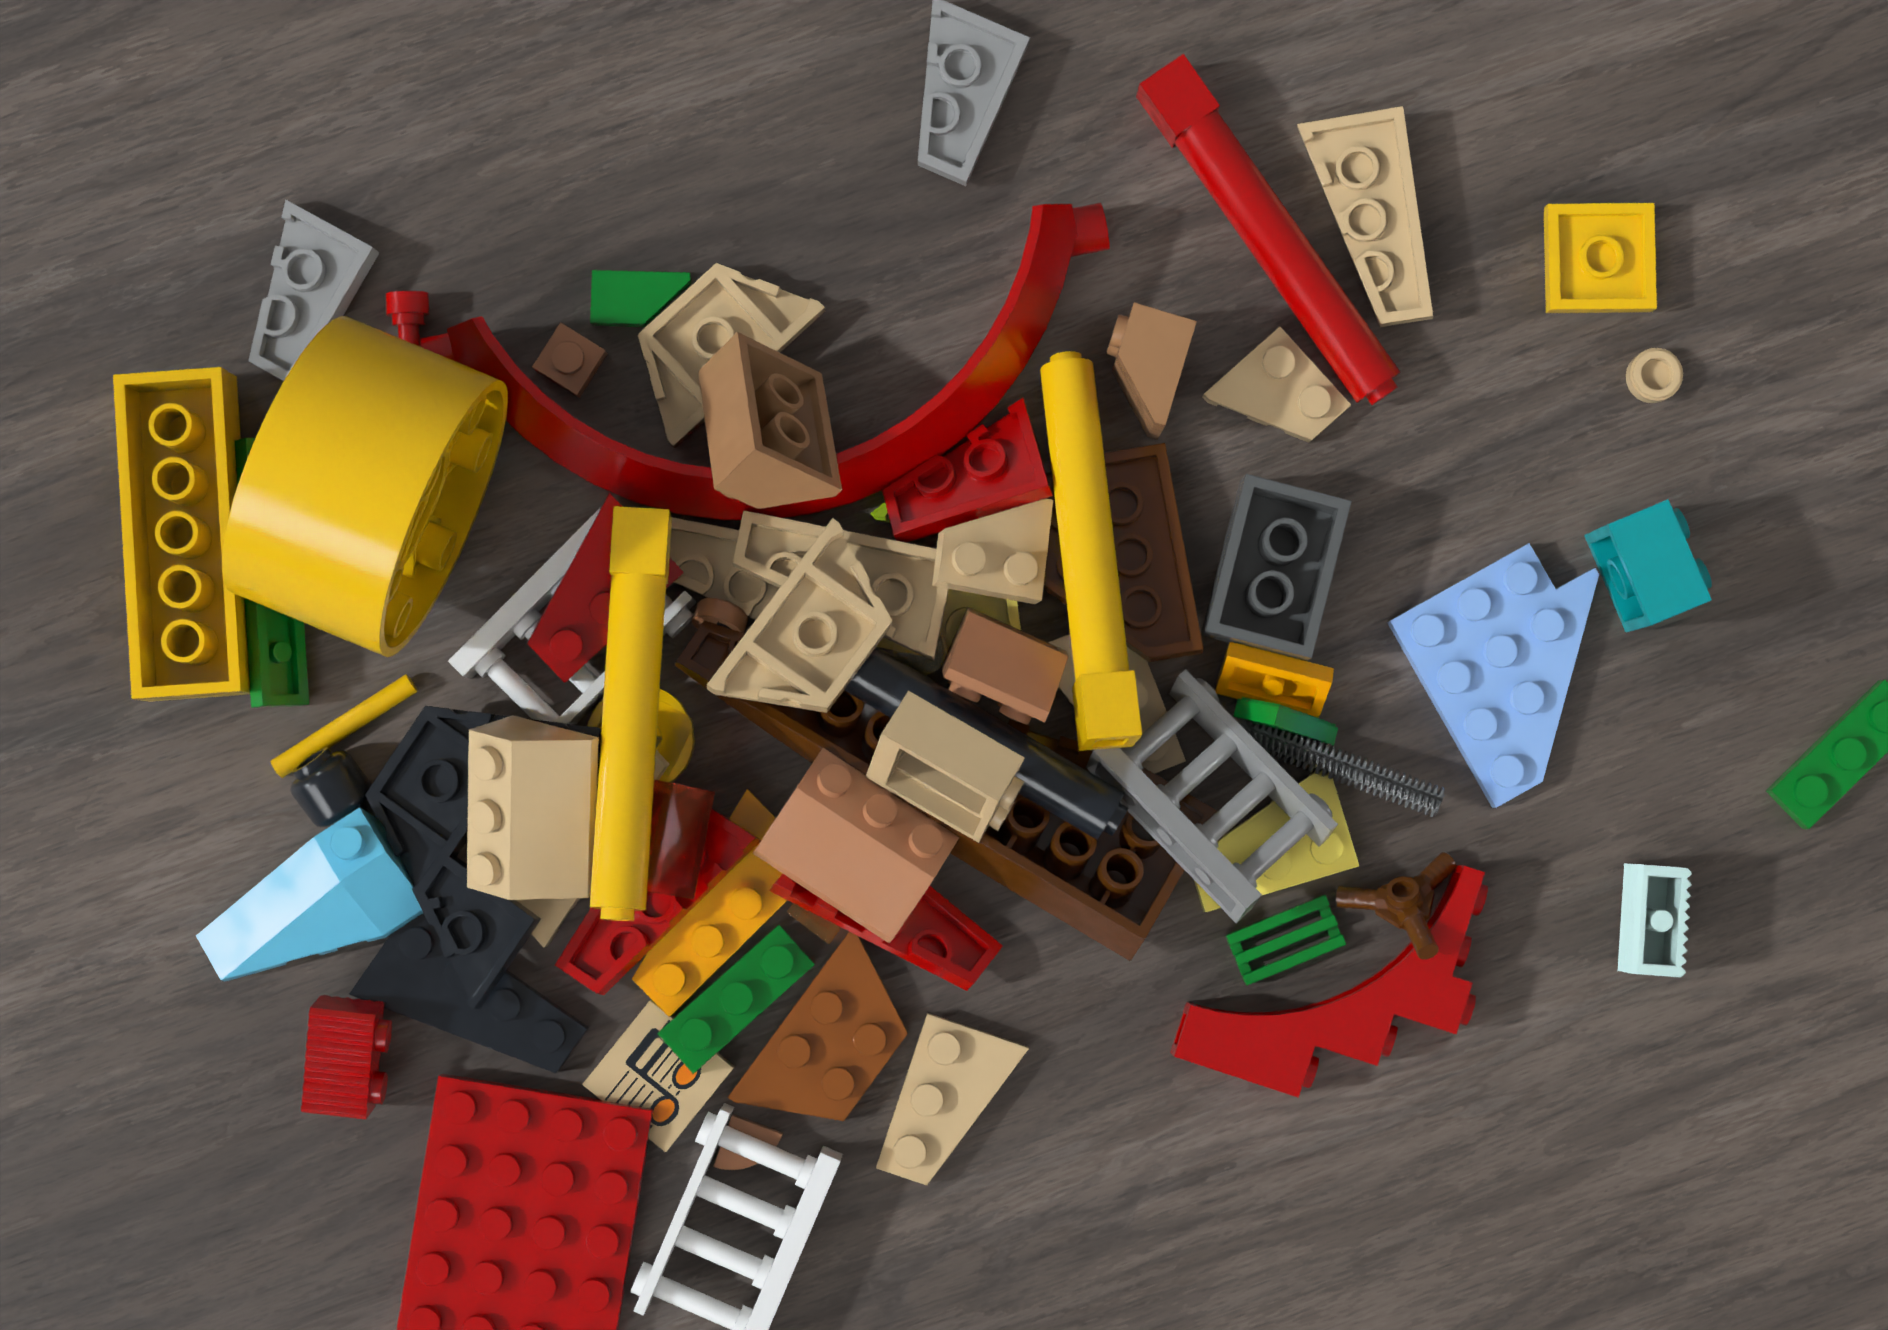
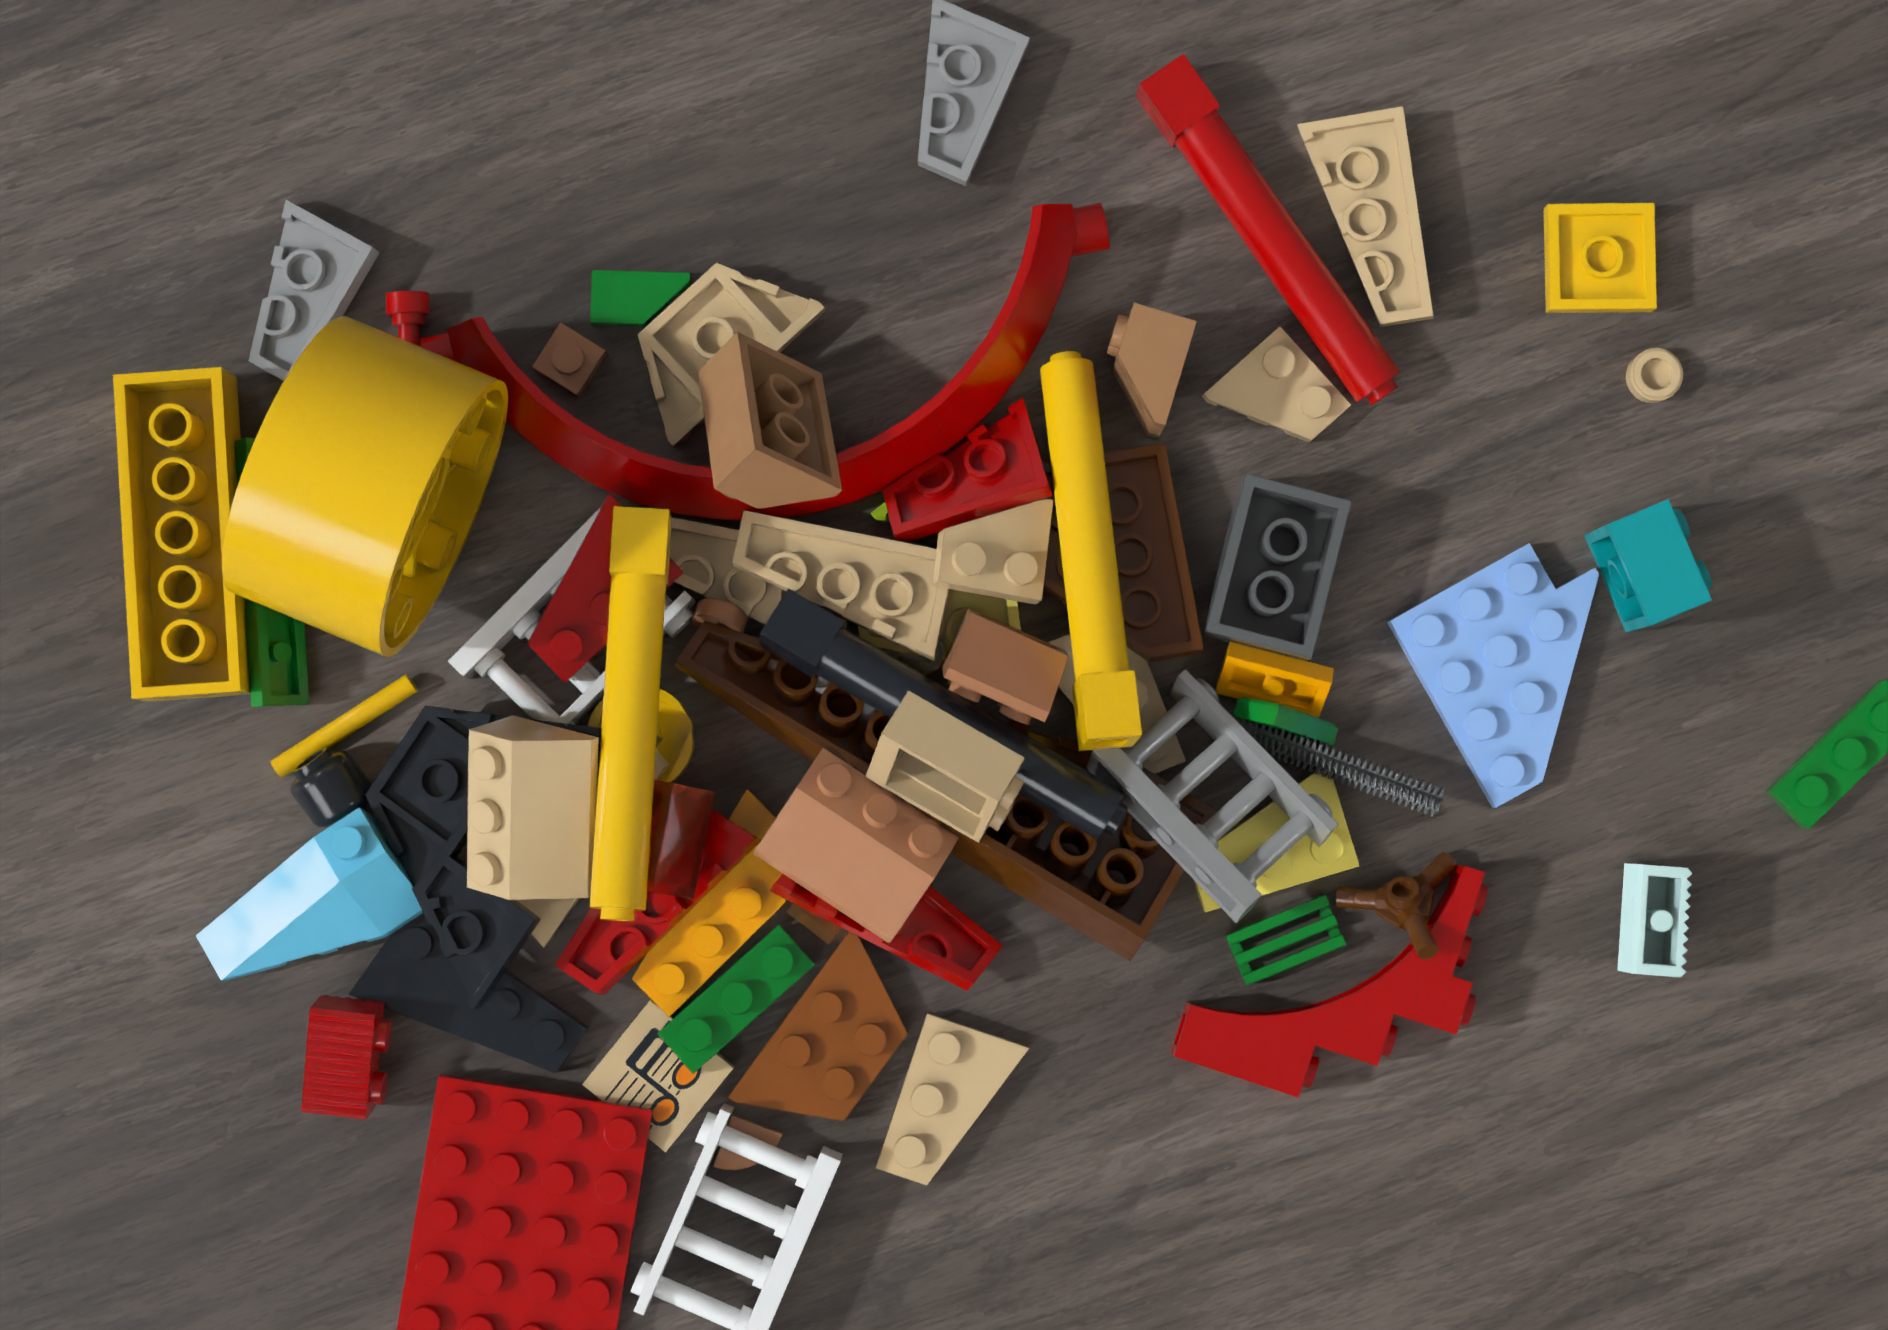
tan wing [707,518,892,713] -> none

